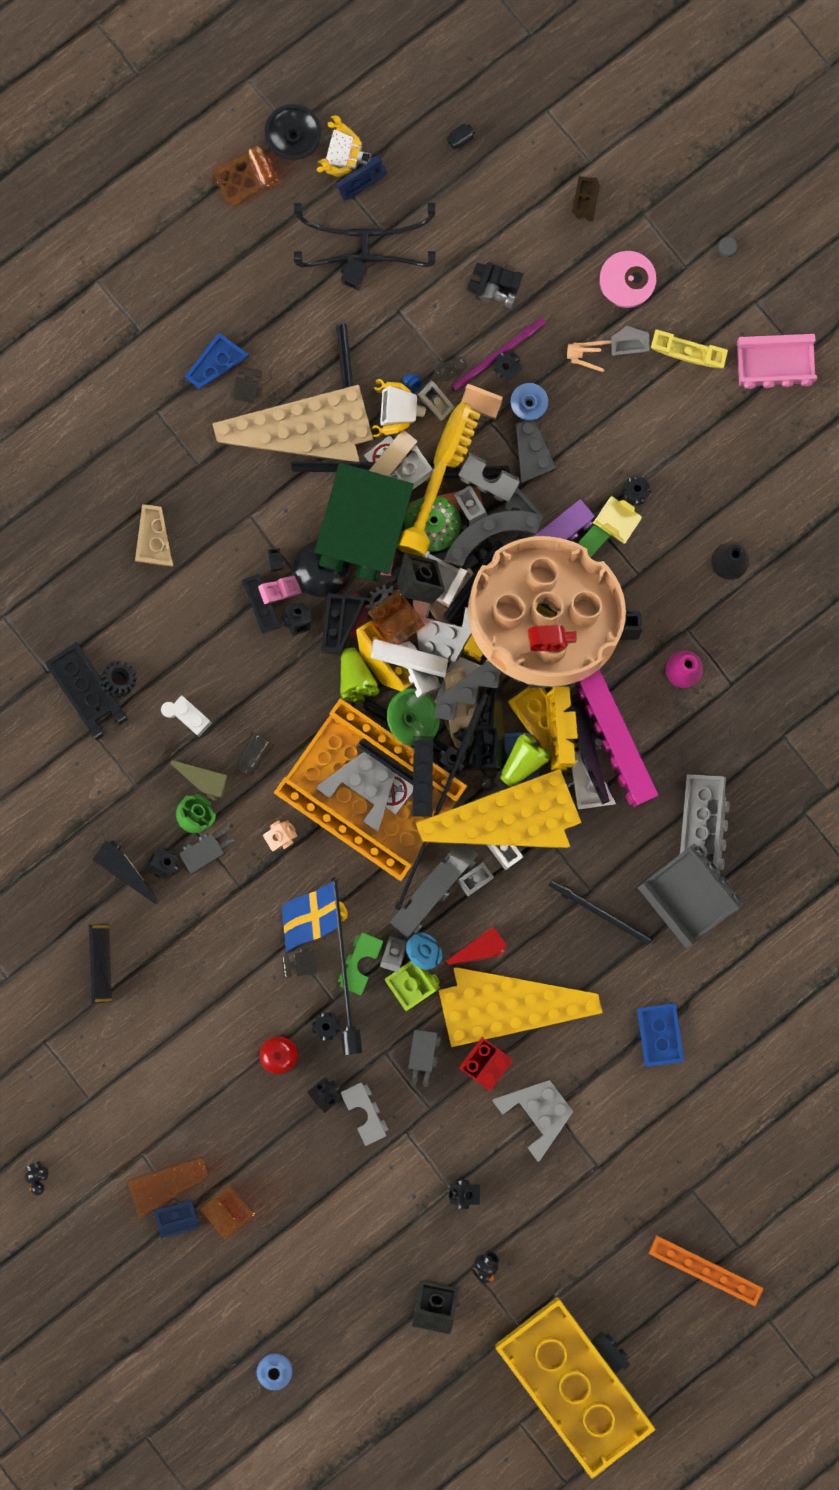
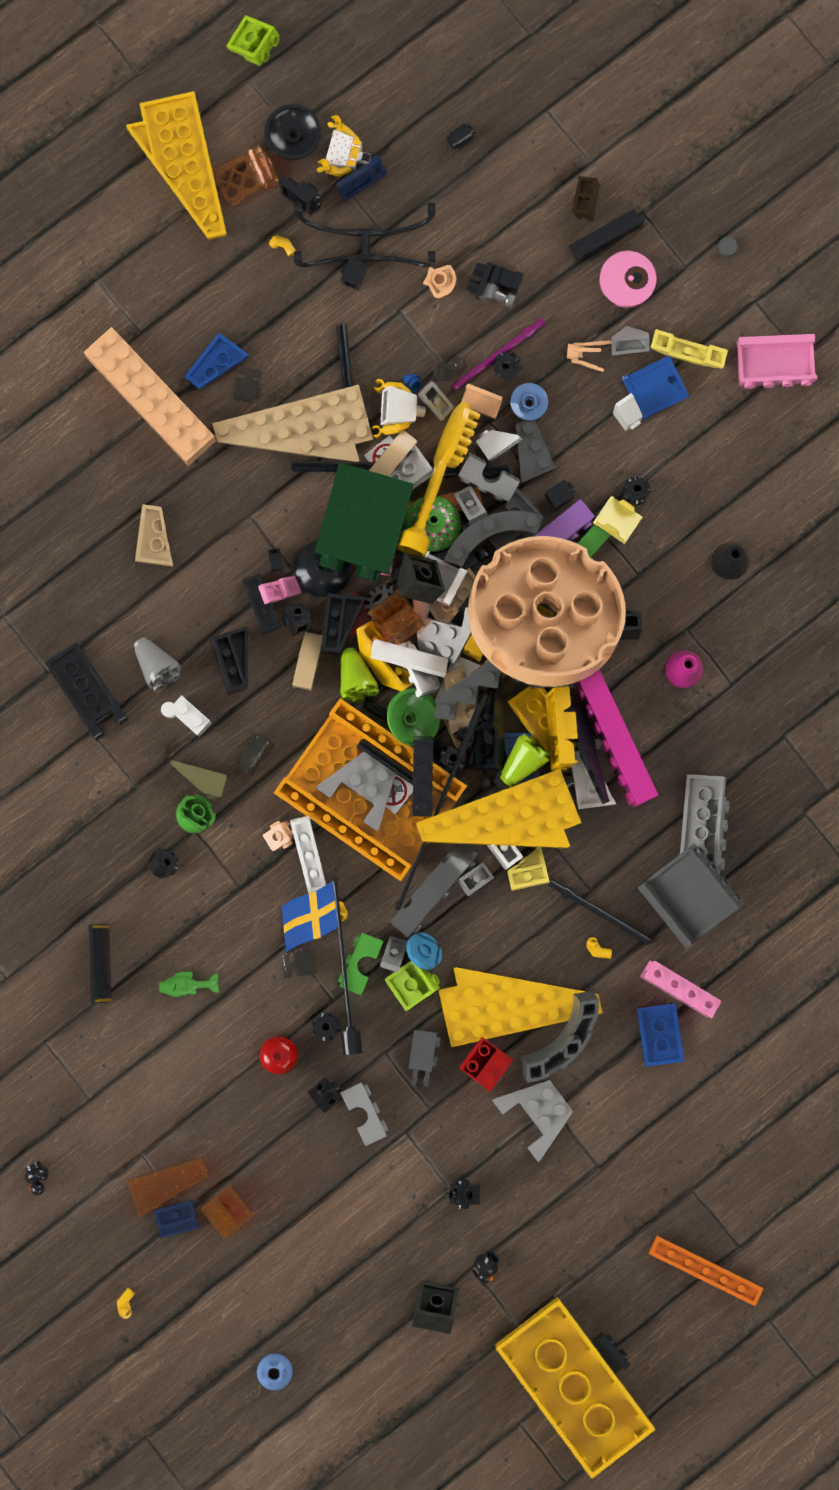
black slope [92,840,159,905] -> none
black tyre [100,661,137,698] -> none
dark grey hinge [179,828,235,875] -> none
black axle [443,541,505,621] -> none
red slope [446,927,507,965] -> none
red piece [528,625,577,651] -> none
none -> light nougat brick [84,327,216,466]
none -> yellow arm [117,1288,135,1319]
none -> yellow wing [126,92,227,240]
none -> light grey cone [134,637,181,692]
none -> bright green animal [159,972,219,997]
none -> black wedge [210,626,248,695]
none -> lime plate [226,15,280,66]
none -> yellow arm [269,235,296,257]
none -> black plate [278,176,322,216]
none -> white tile [290,815,326,893]
none -> tan slope [292,632,323,691]
none -> light nougat animal [423,265,456,299]
none -> white slope [476,430,522,461]
none -> light yellow wing [507,847,549,891]
none -> dark grey brick [521,991,599,1083]
none -> black brick [544,480,575,511]
none -> black fence [569,209,645,263]
none -> yellow arm [586,937,612,959]
none -> white slope [613,393,643,431]
none -> blue container [622,355,689,420]
none -> bright pink panel [640,960,721,1018]

